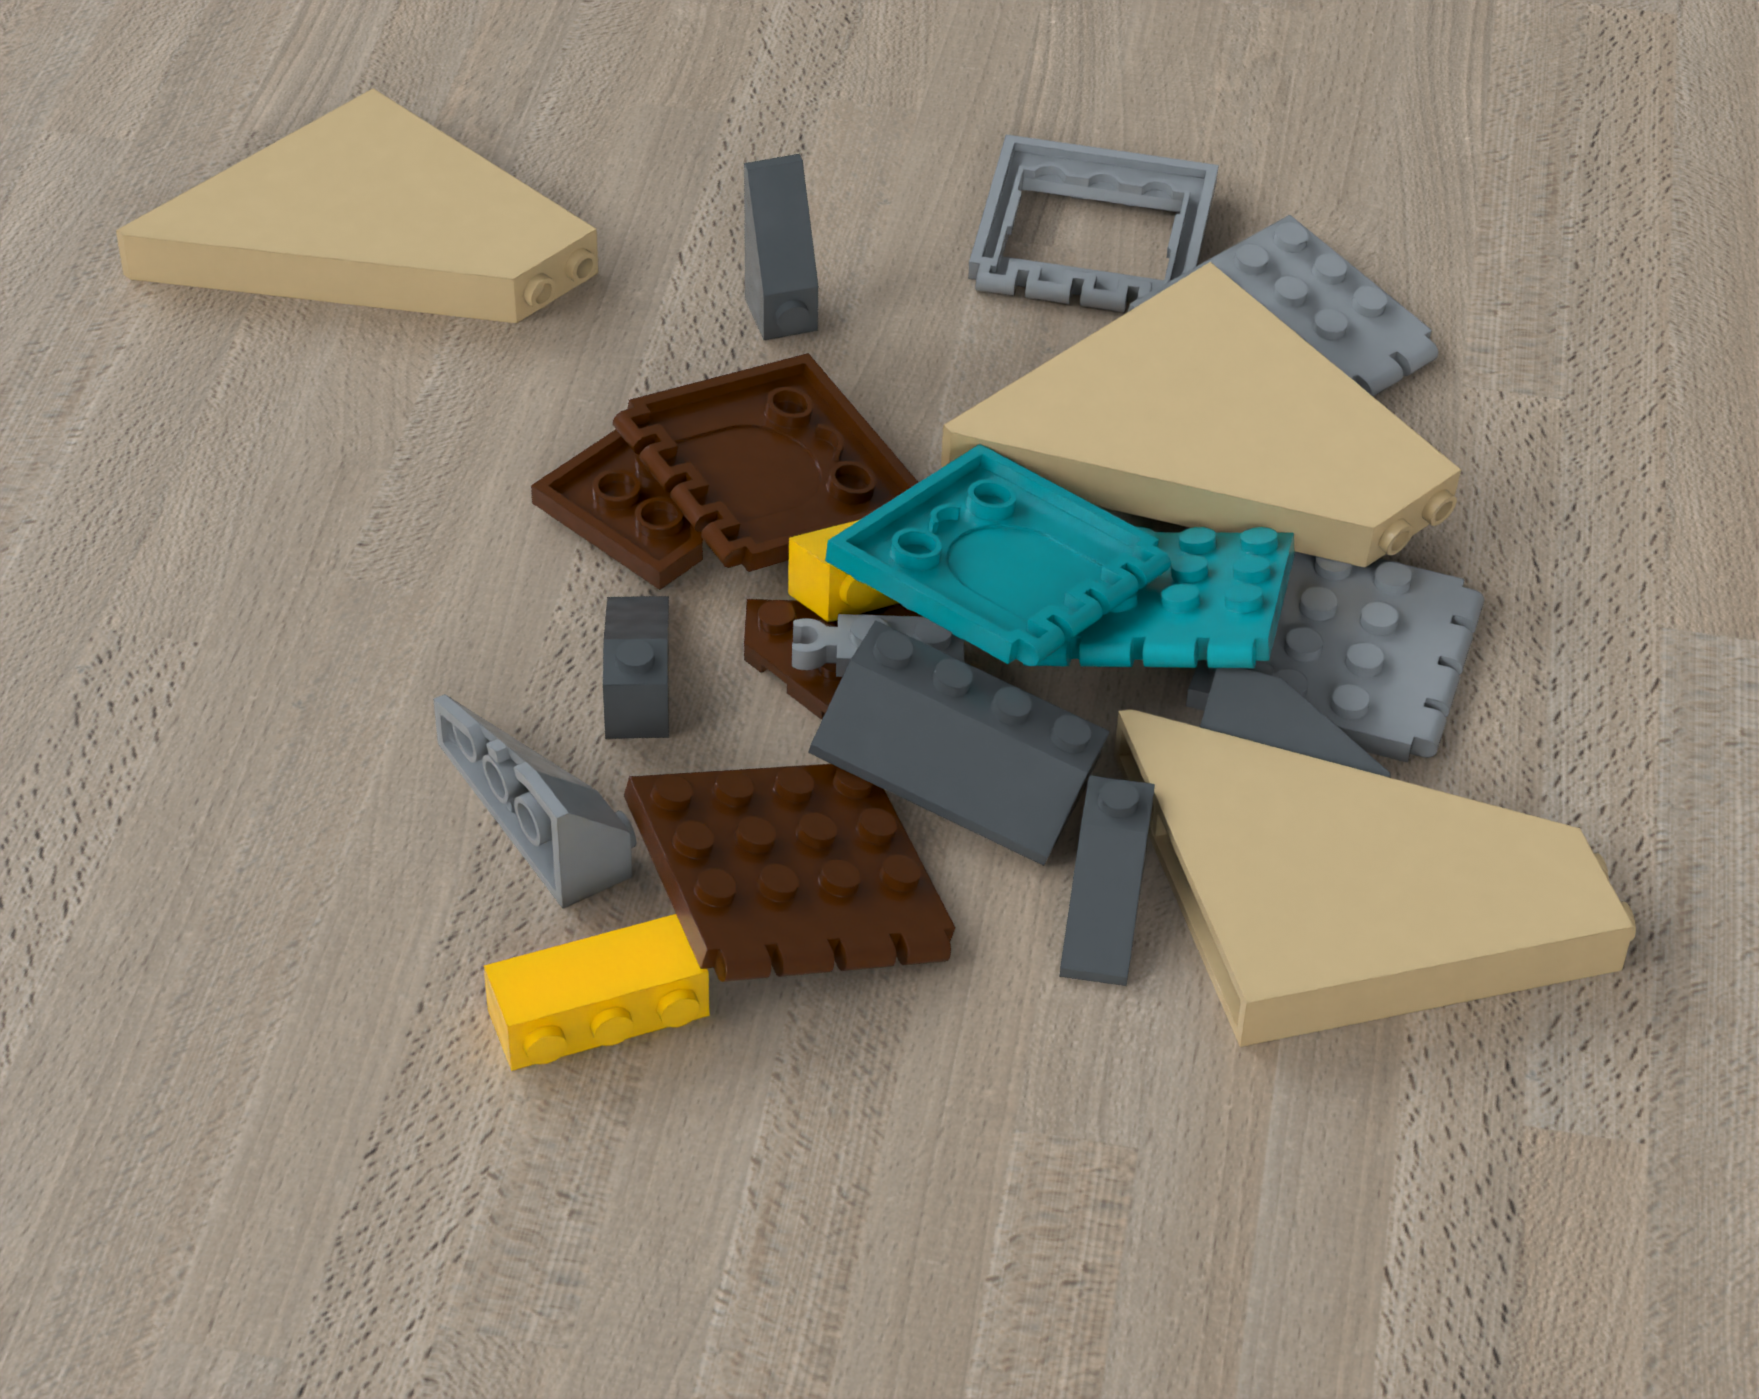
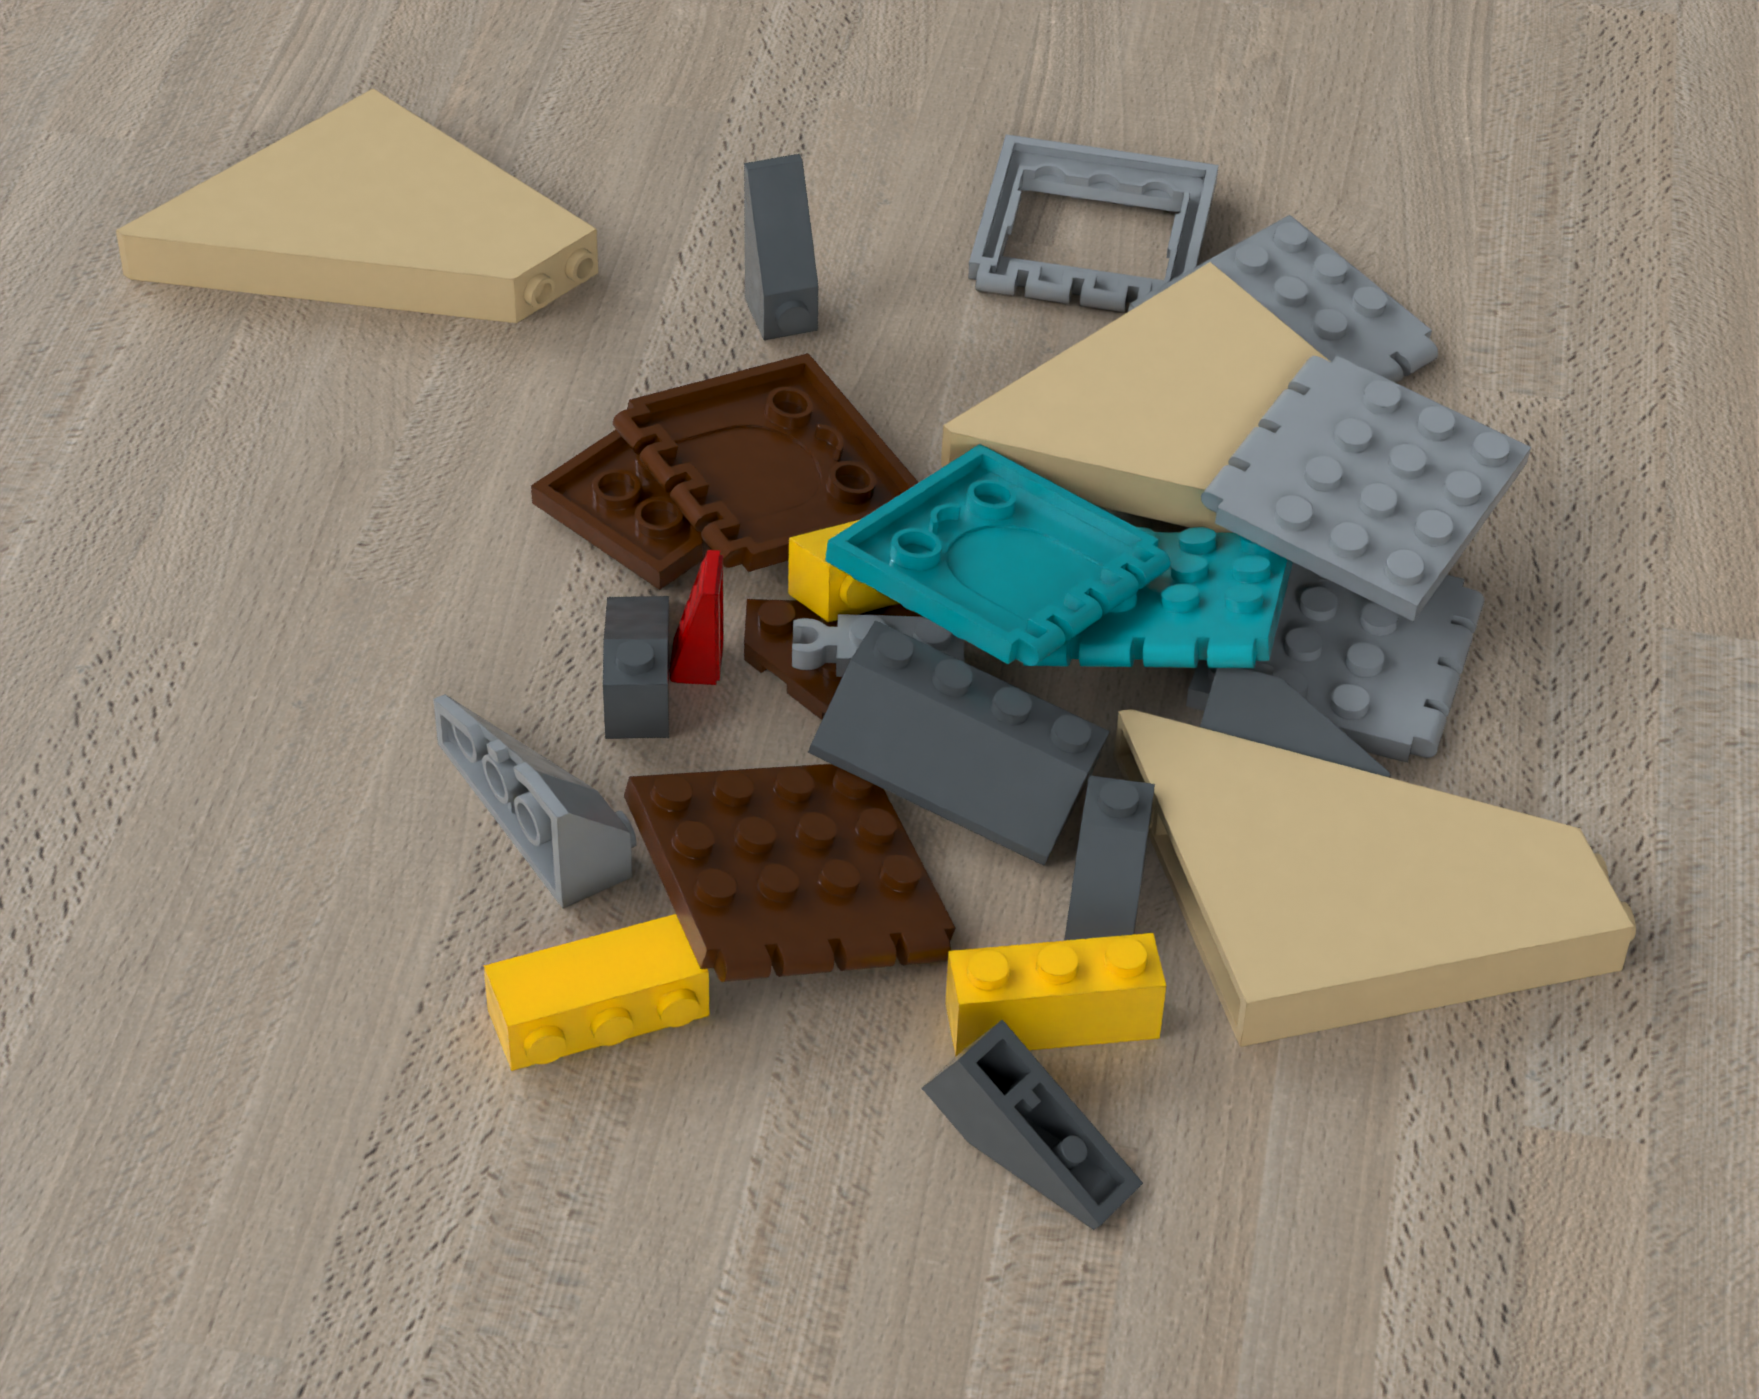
none -> red slope [669,550,724,685]
none -> dark grey slope [922,1020,1143,1230]
none -> yellow brick [945,933,1166,1057]
none -> light grey hinge [1201,355,1531,622]

